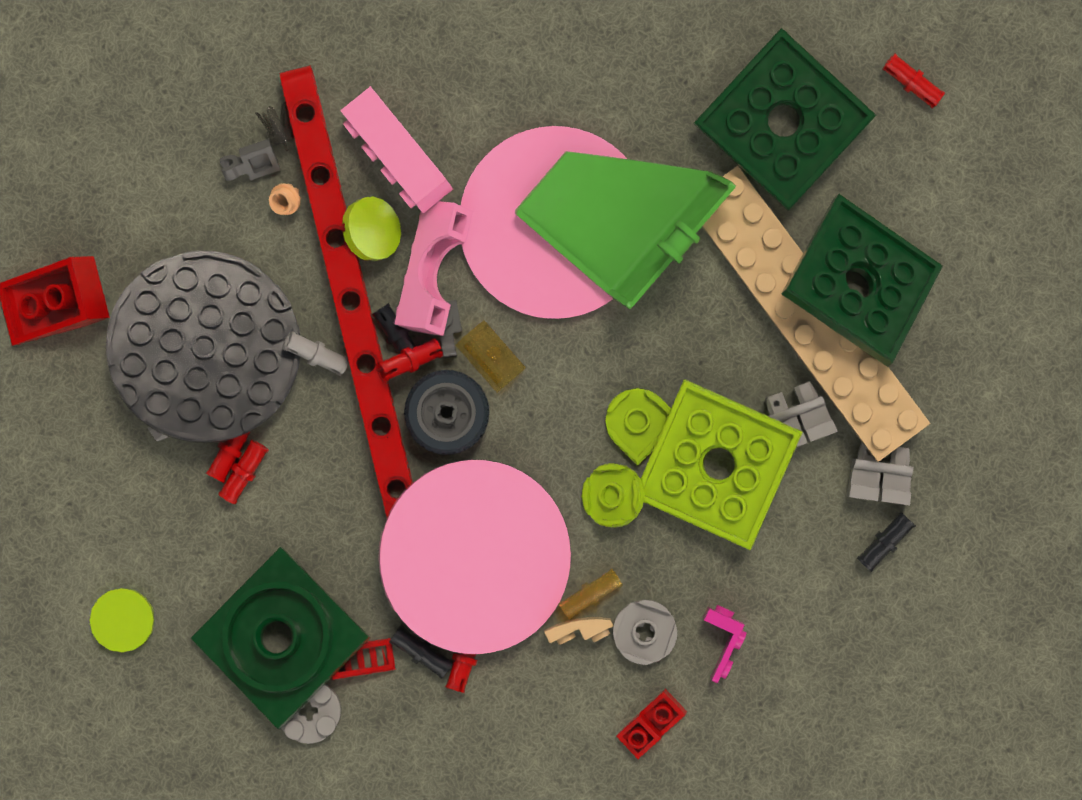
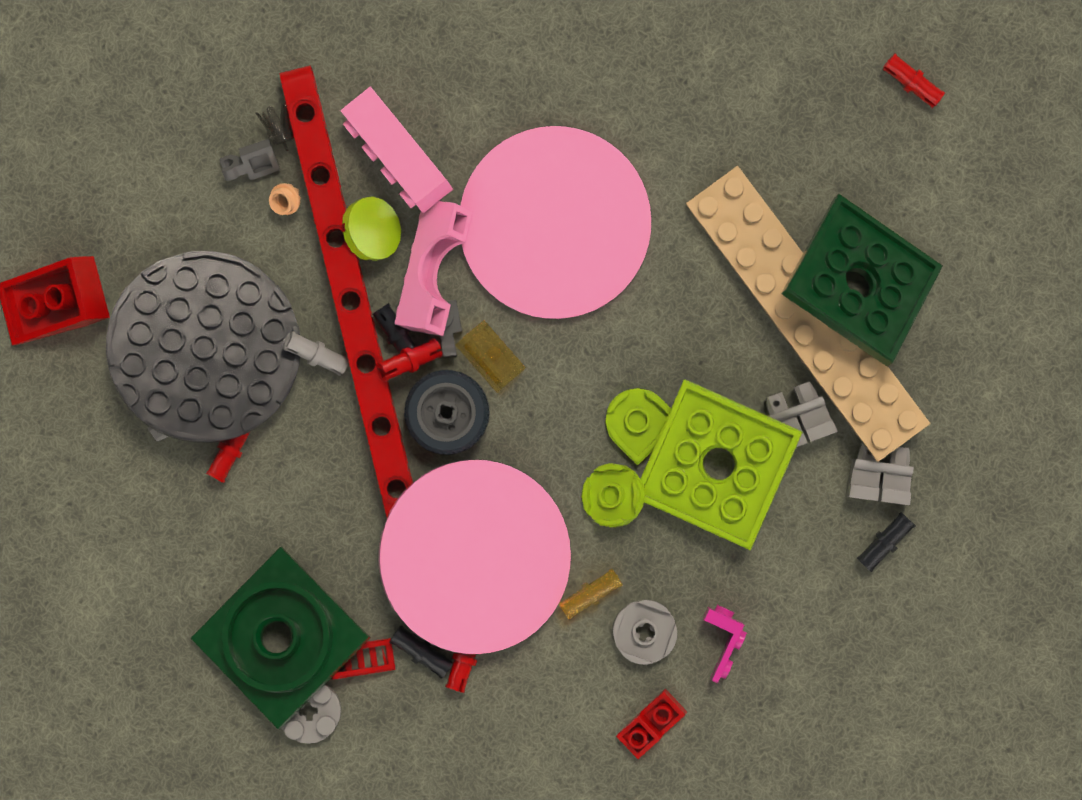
lime tile [89,588,154,652] -> none
red pin [218,439,269,505] -> none
bright green panel [515,151,736,309] -> none
tan slope [544,617,614,645] -> none
dark green piece [693,28,876,211] -> none

